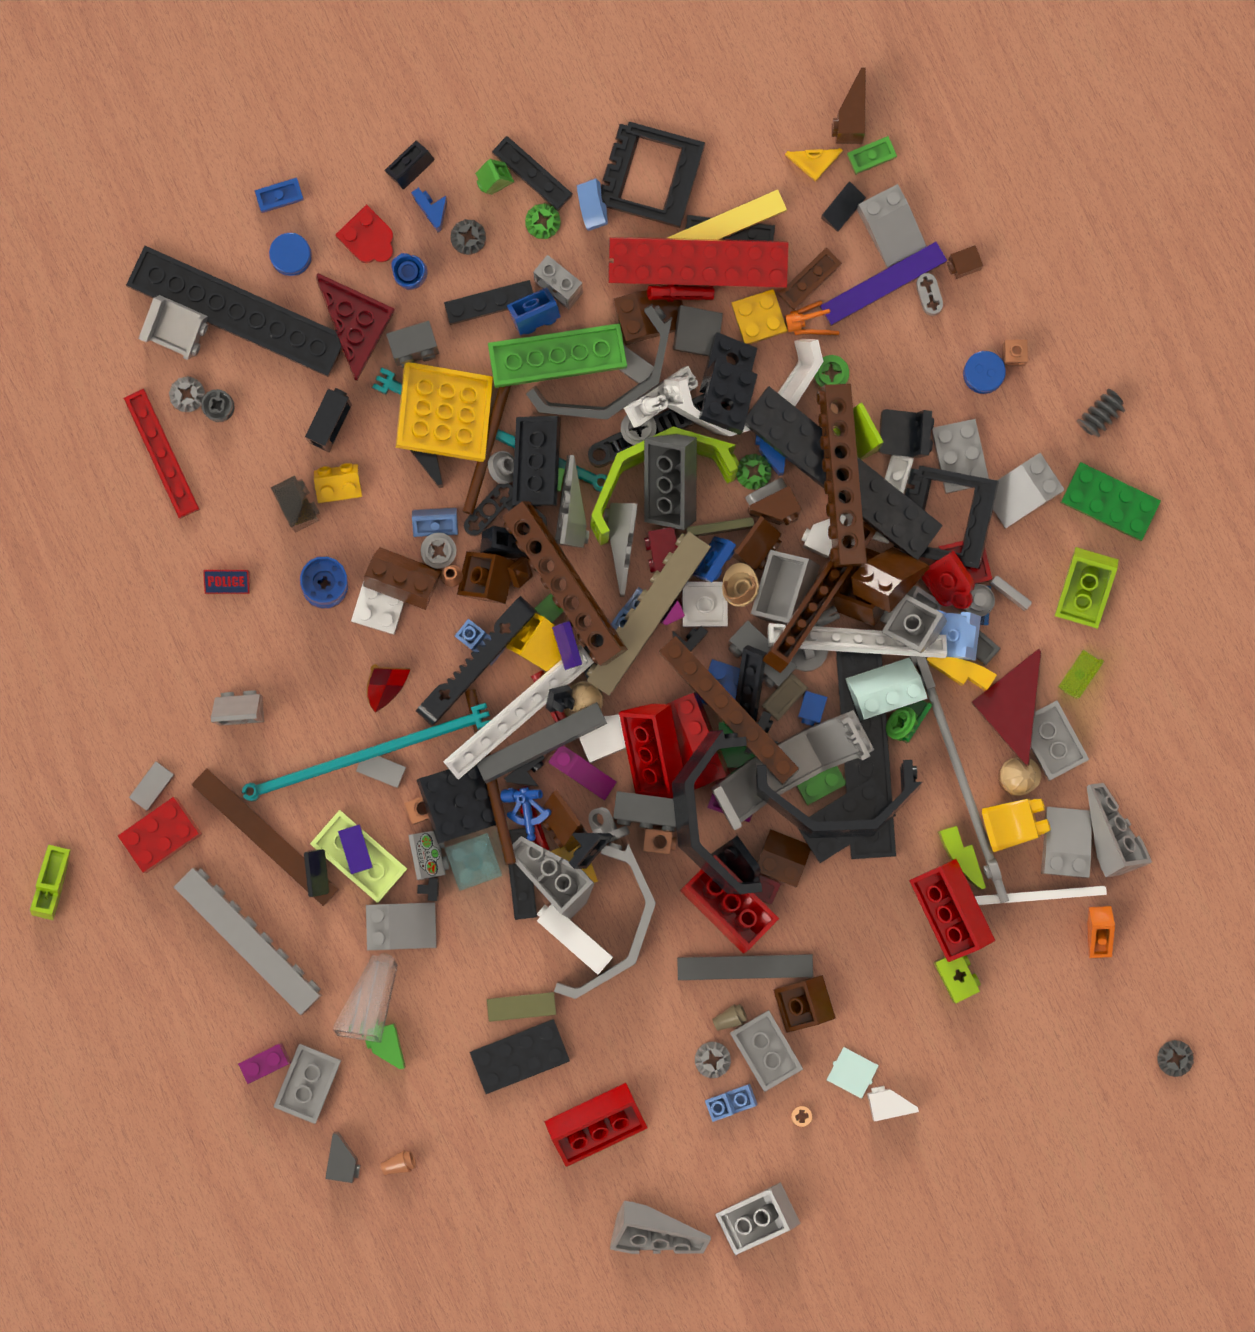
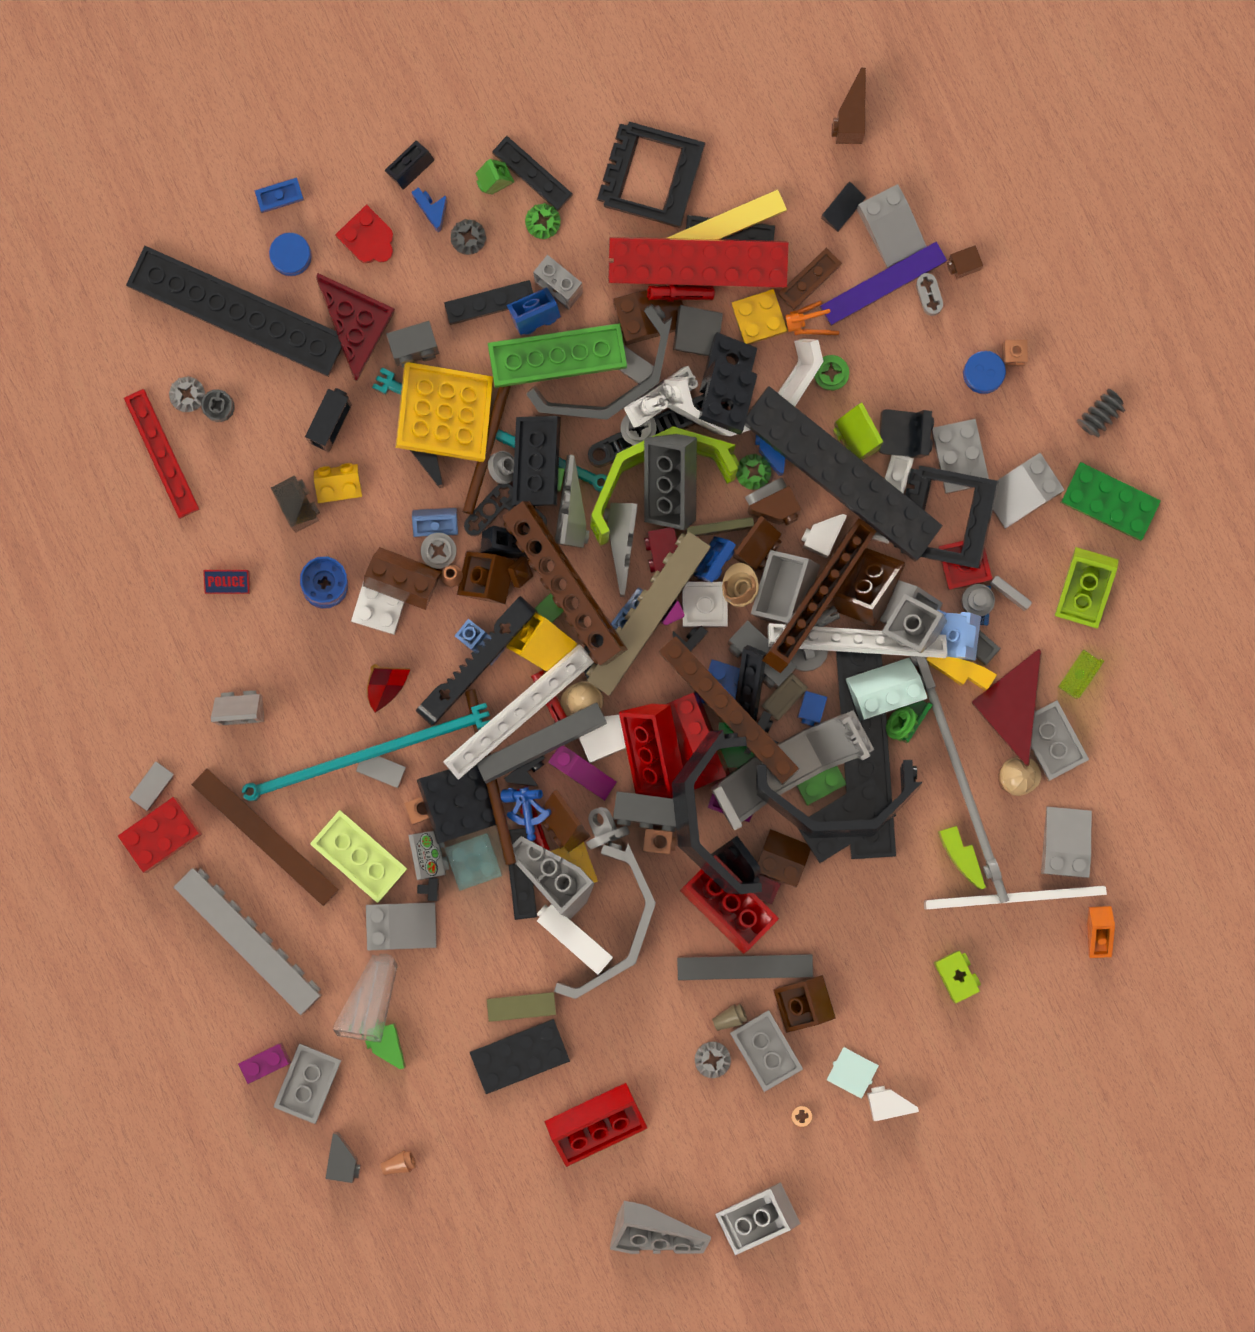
lime slope [30,845,70,920] -> none
light grey panel [138,295,208,360] -> none
black slope [304,849,329,897] -> none
dark purple tile [338,824,373,874] -> none
blue hair [391,253,428,290] -> none
black tile [546,685,575,713] -> none
dark purple tile [552,621,582,670] -> none
black slope [569,833,613,869] -> none
medium blue slope [577,179,608,231] -> none
medium blue slope [705,1084,758,1122] -> none
yellow tile [785,148,843,182] -> none
reddish brown brick [816,384,867,567] -> none
bright green plate [847,136,897,175] -> none
reddish brown slope [851,547,929,613] -> none
red slope [909,859,996,962] -> none
red plate [921,550,975,609] -> none
yellow hips [982,798,1051,852] -> none
light grey wedge [1087,783,1152,877] -> none
dark grey gear [1157,1040,1194,1077] -> none

